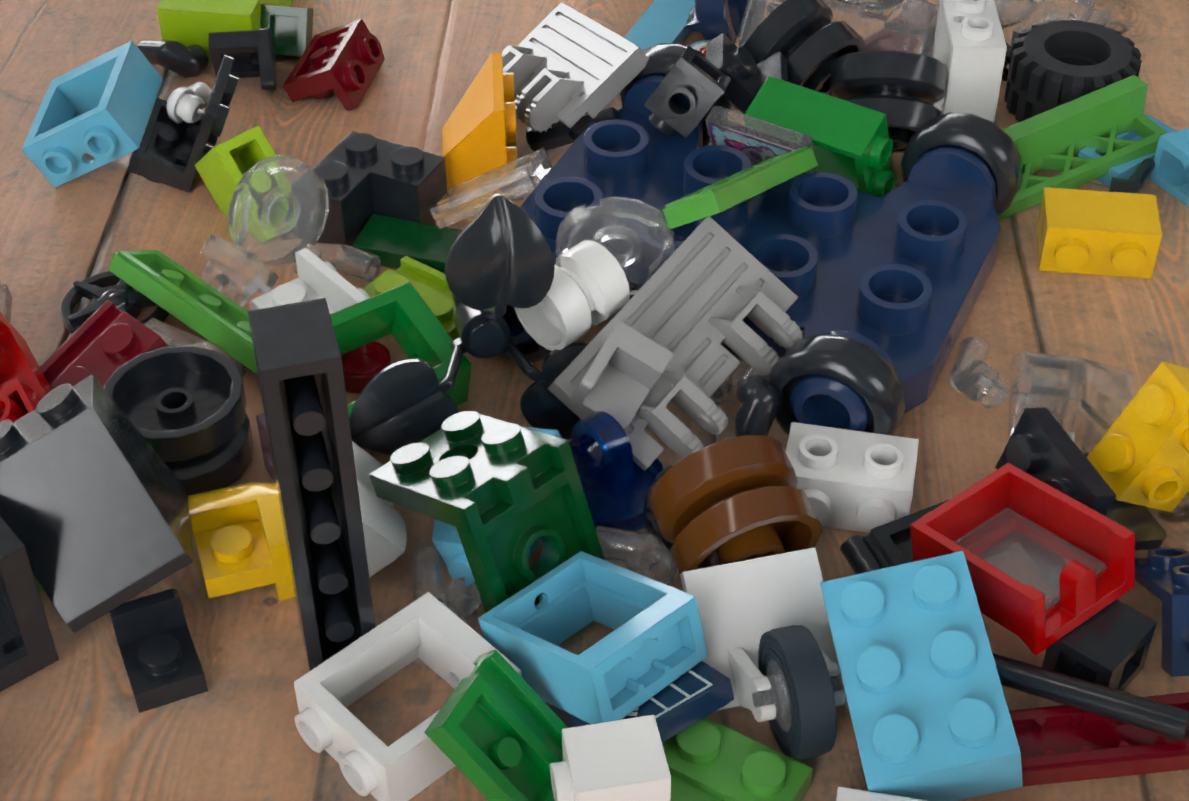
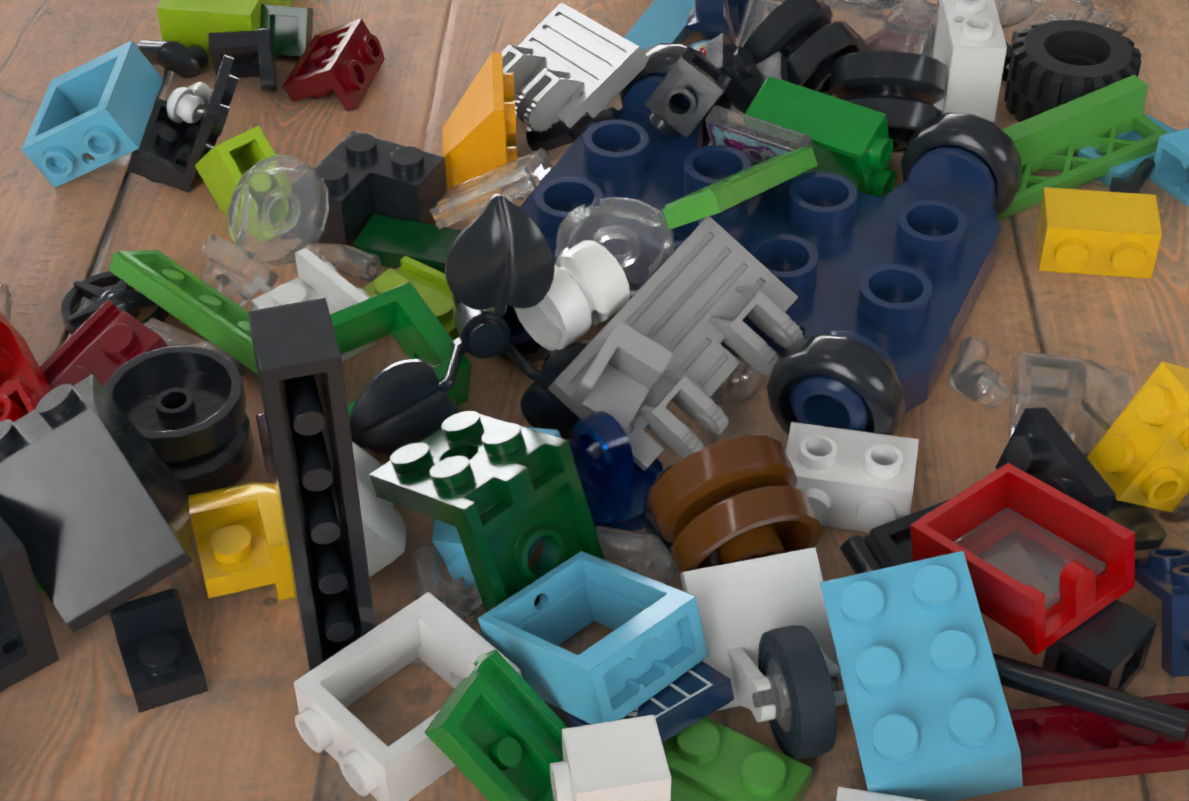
dark red tile [341,341,391,394] -> none
black arm [735,375,780,437] -> none

